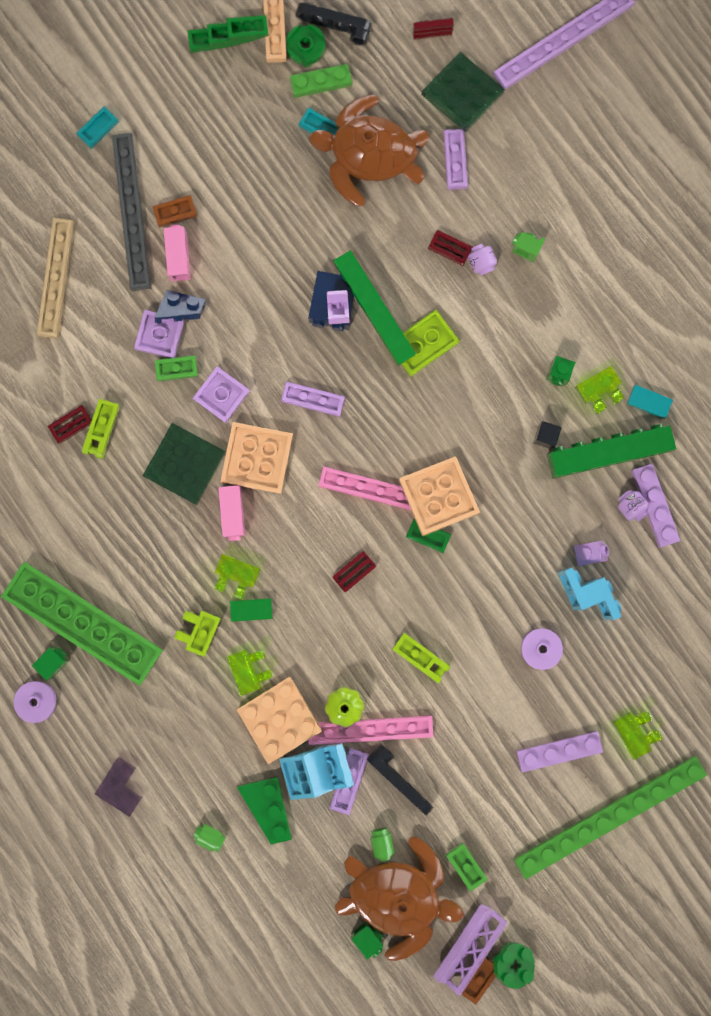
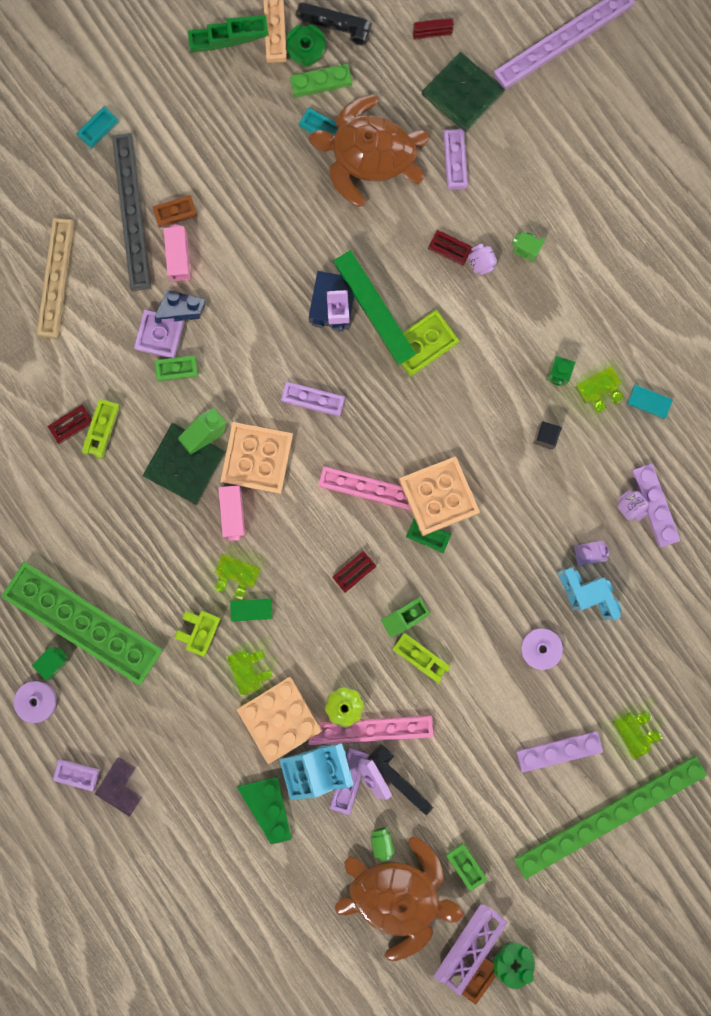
lavender plate [192,367,250,423] -> none
bright green brick [192,824,226,852] -> none
green brick [351,921,384,960] -> none
green brick [547,424,676,479] -> none
none -> lavender plate [52,759,100,792]
none -> bright green slope [178,408,227,454]
none -> lavender plate [356,759,392,800]
none -> bright green slope [381,597,431,638]

